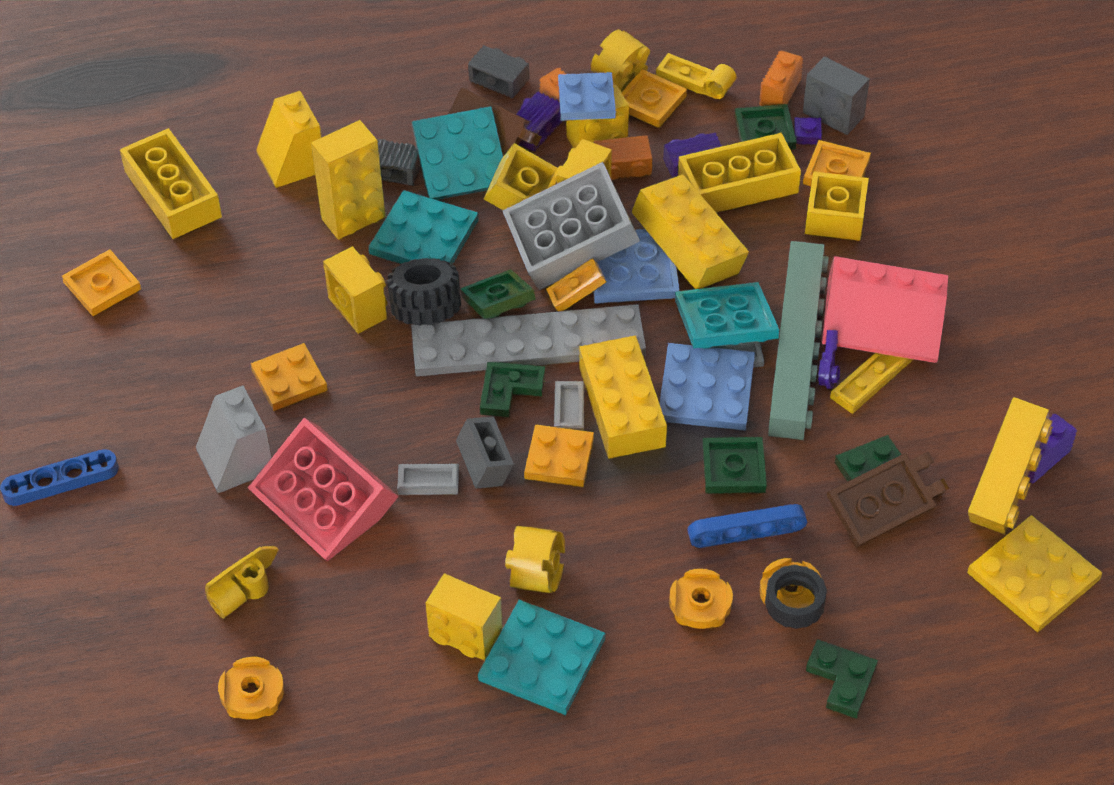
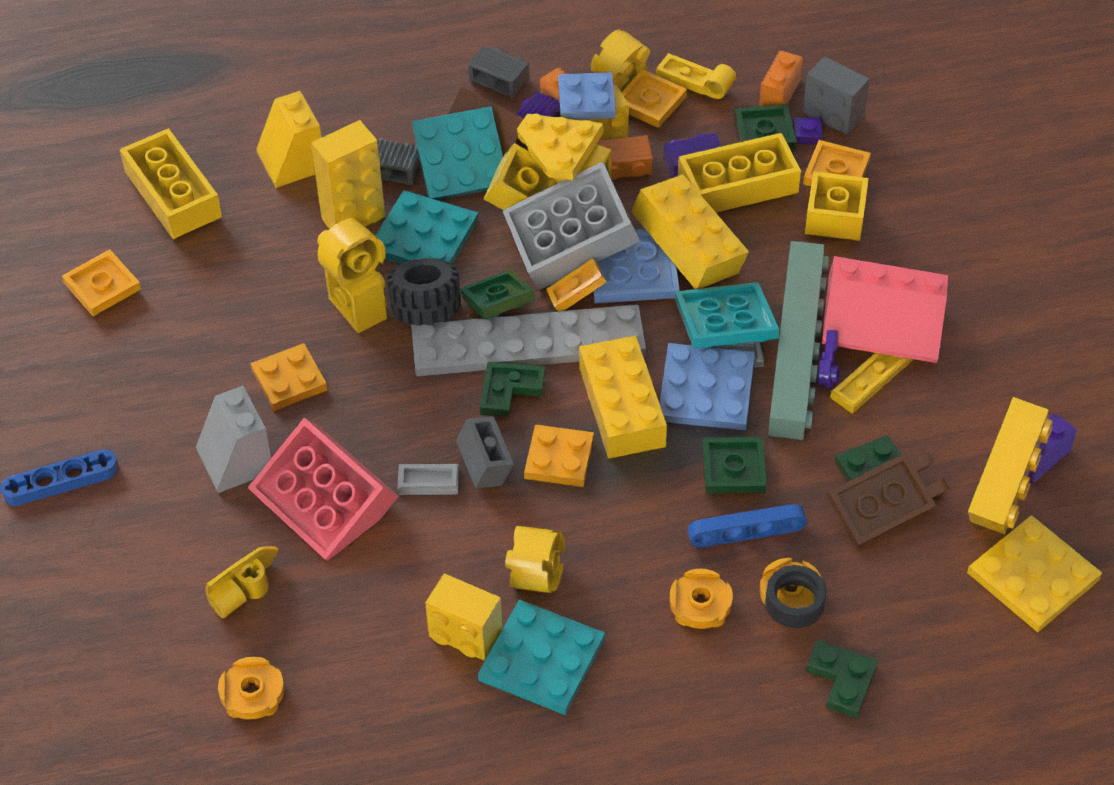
light grey tile [554,381,584,431] -> none
none -> yellow brick [317,218,385,287]
none -> yellow plate [517,114,604,181]

